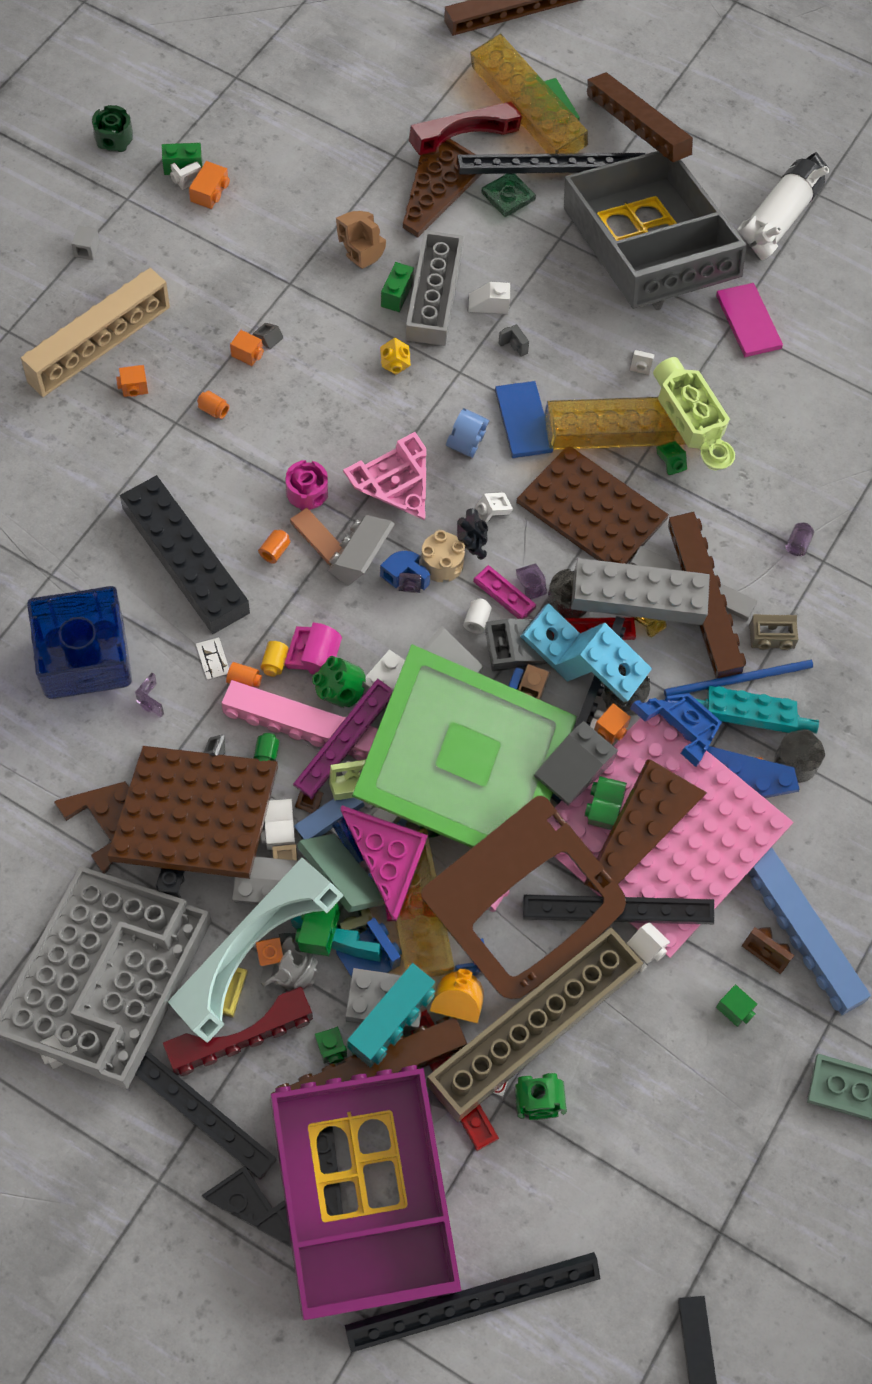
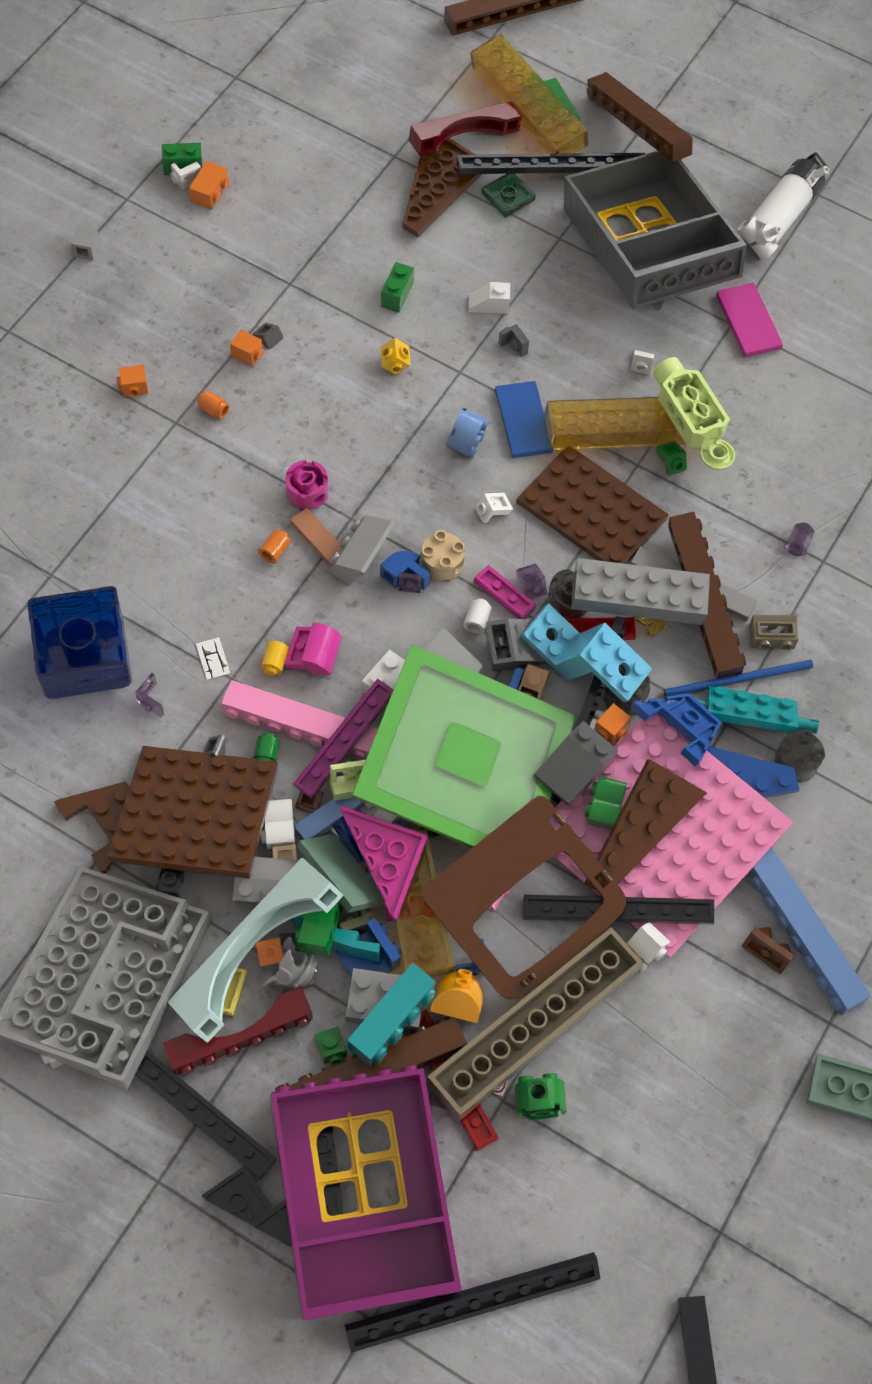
tan brick [21,268,170,397] -> none
dark green brick [92,105,133,152] -> none
black brick [120,475,250,635] -> none
orange brick [226,662,262,688] -> none
green brick [312,656,366,708] -> none
medium nougat brick [336,211,386,269] -> none
bright pink wedge [343,432,426,520] -> none
light grey brick [405,230,464,346] -> none
black piece [457,508,488,560] -> none
green brick [716,984,757,1027] -> none

